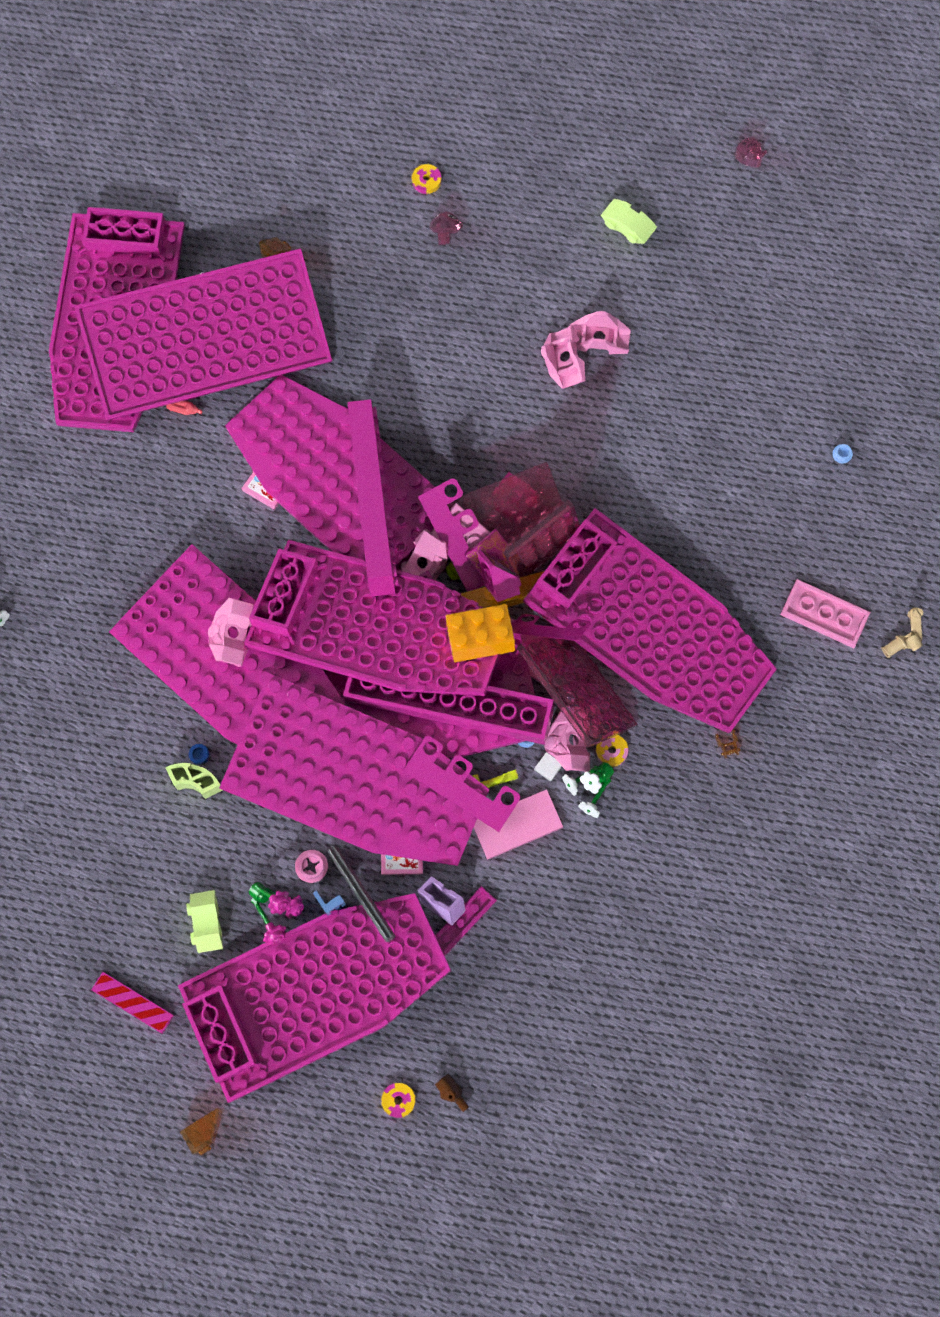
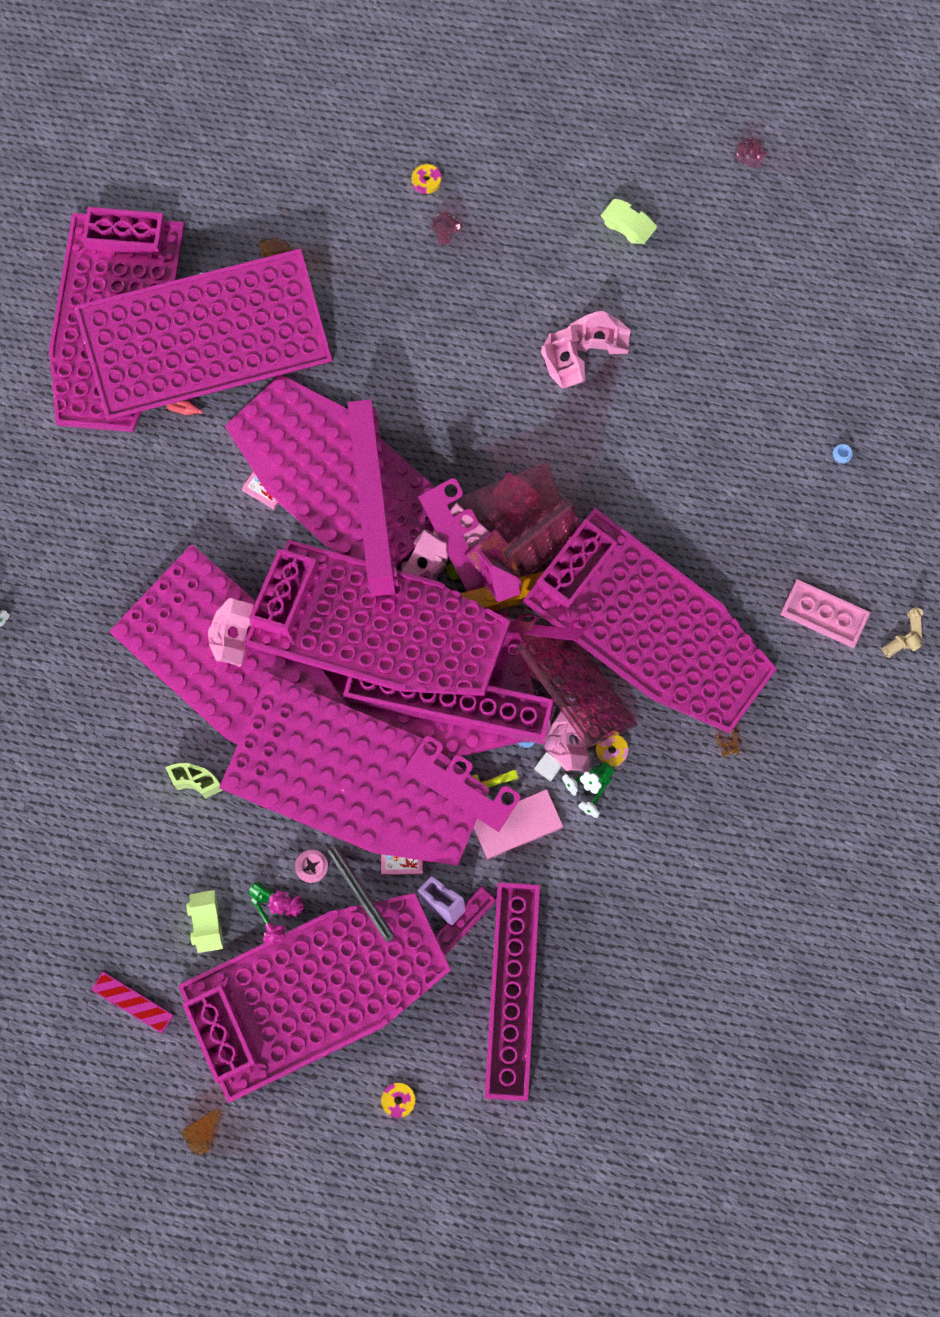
blue tile [189,744,210,765] -> none
medium blue panel [313,891,347,915] -> none
reddish brown piece [434,1073,469,1112] -> none
light orange brick [445,604,515,662] -> none
none -> dark pink brick [485,882,540,1102]

